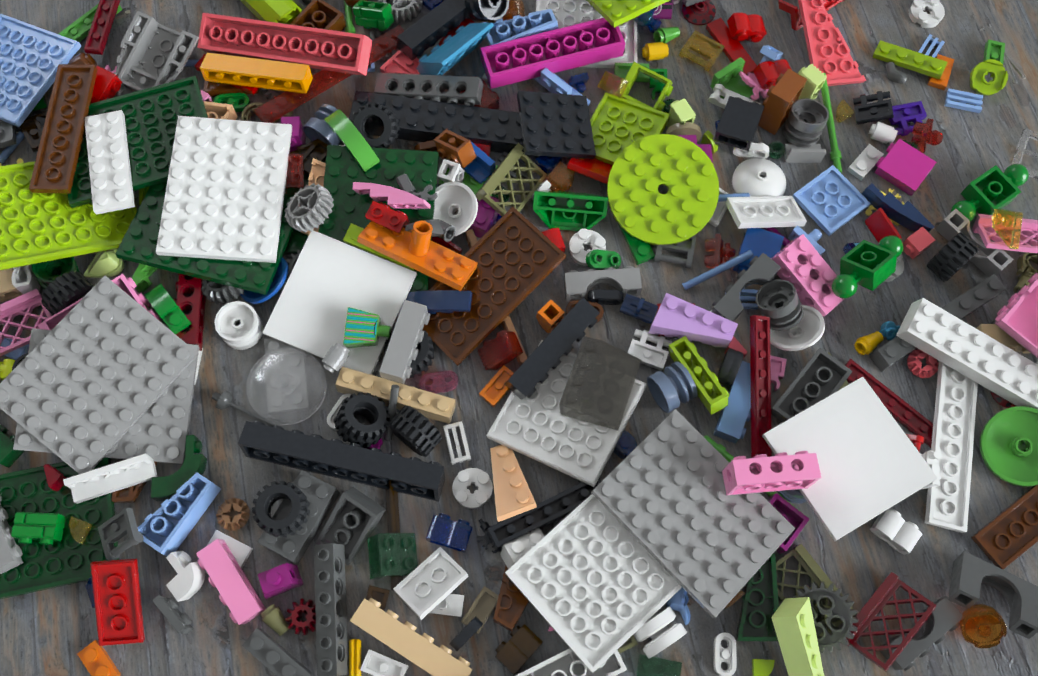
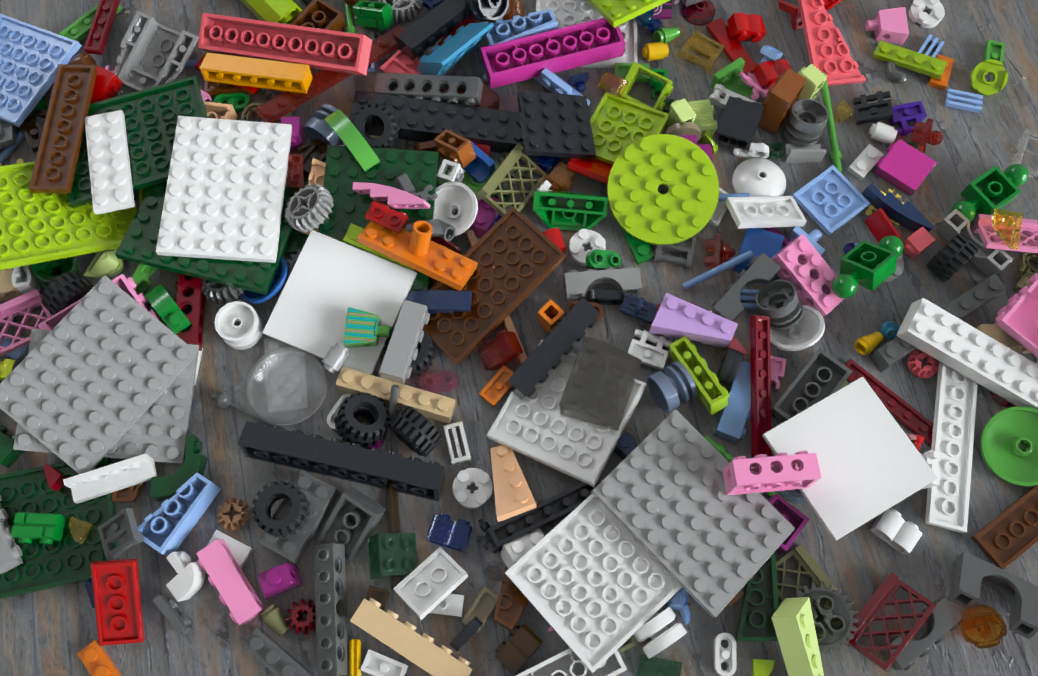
none -> yellowish green brick [688,99,718,139]
none -> bright pink torso [865,7,909,45]

